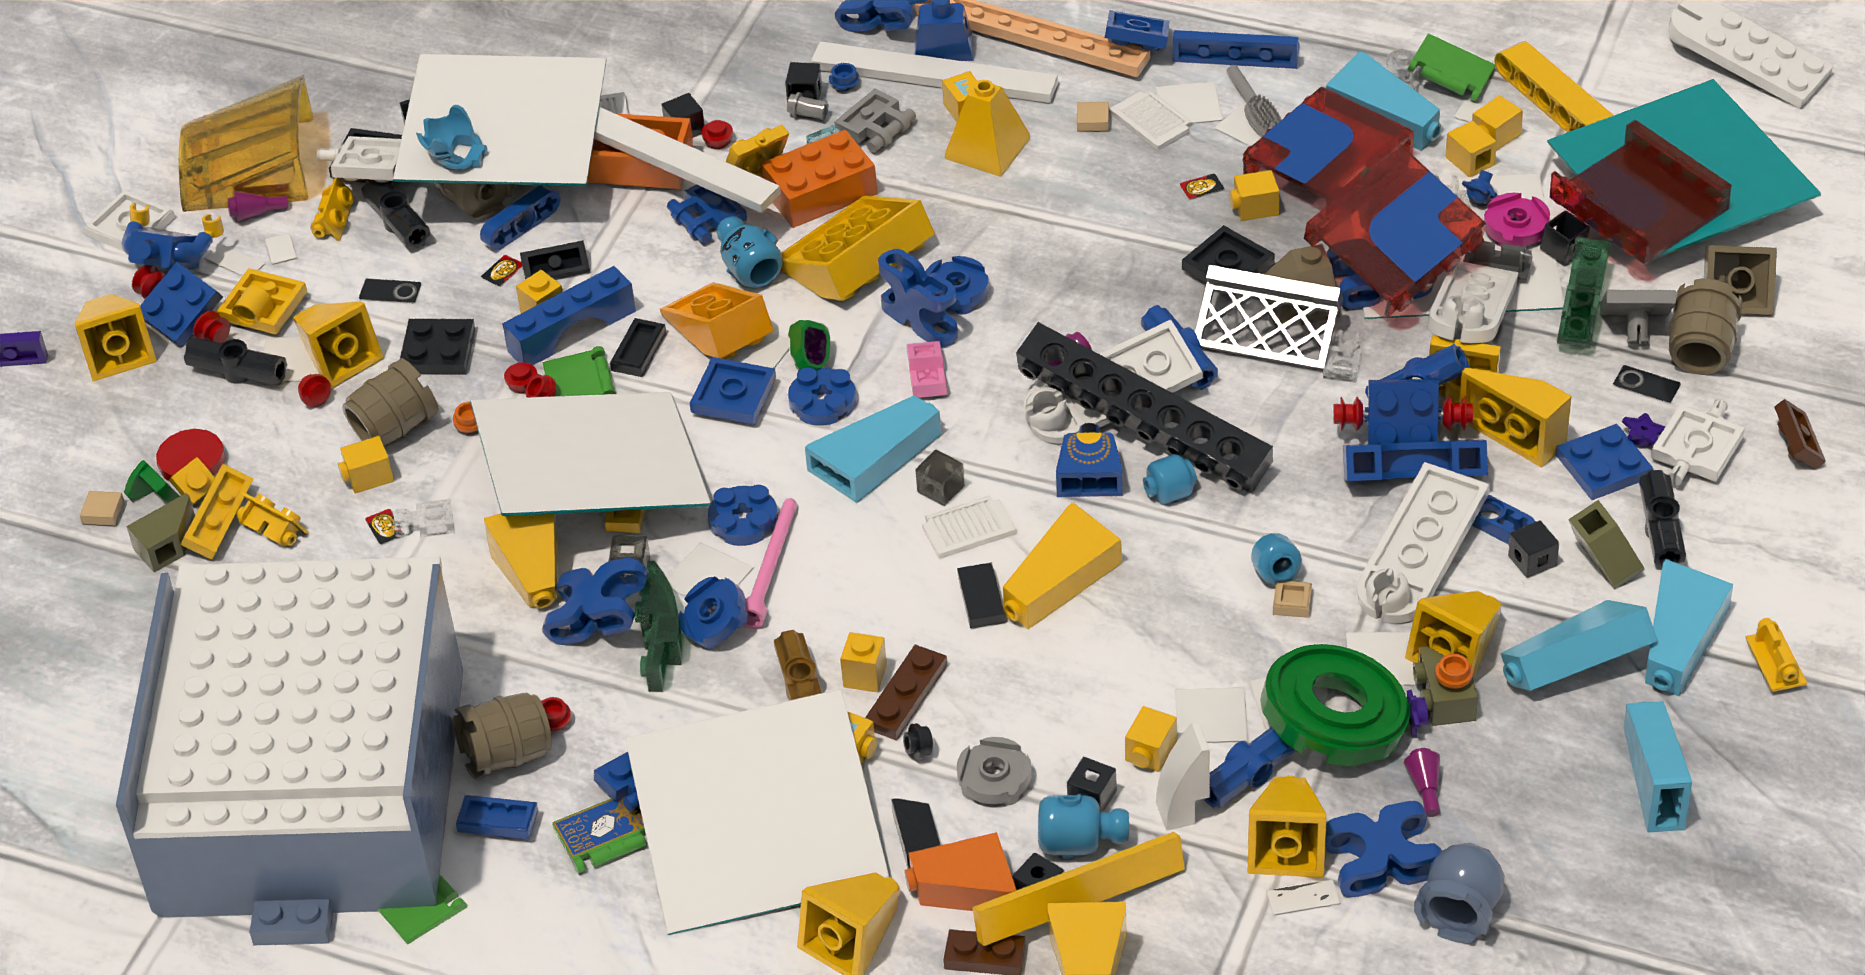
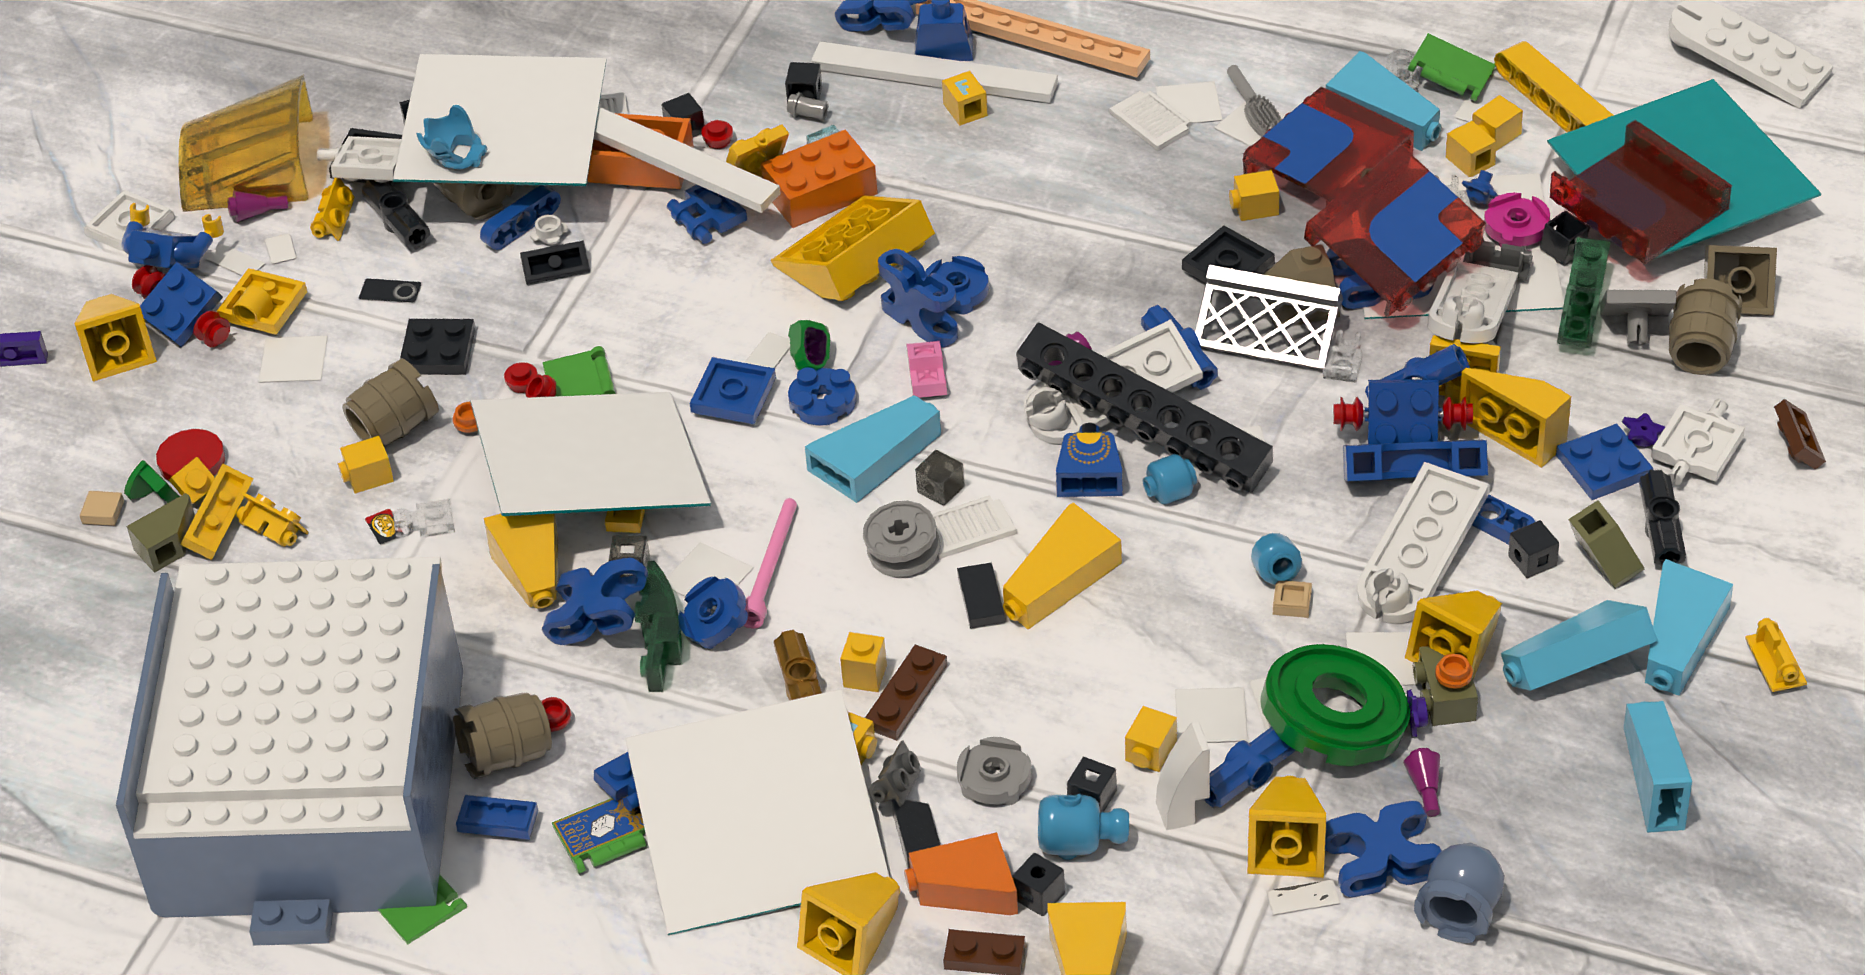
black piece [184,338,287,385] -> none
yellow slope [293,301,384,388] -> none
red plate [298,374,331,407] -> none
sticker [481,255,522,286] -> none
blue arch [502,266,636,365] -> none
yellow brick [516,270,563,313] -> none
black tile [610,318,666,377] -> none
light orange slope [660,282,774,359] -> none
blue plate [708,485,778,546] -> none
dark azure piece [717,216,783,288] -> none
blue plate [829,63,859,91] -> none
light grey plate [834,88,916,153] -> none
black plate [903,723,933,760] -> none
yellow slope [945,80,1030,177] -> none
yellow tile [972,831,1185,946] -> none
tan tile [1077,102,1109,131] -> none
blue plate [1104,10,1170,51] -> none
blue panel [1173,30,1300,69] -> none
sticker [1180,173,1224,199] -> none
clear piece [1222,297,1269,342] -> none
black sticker [1613,365,1681,403] -> none
none -> white plate [530,215,568,245]
none -> light grey wheel [863,500,940,577]
none -> dark grey hinge [869,740,921,807]

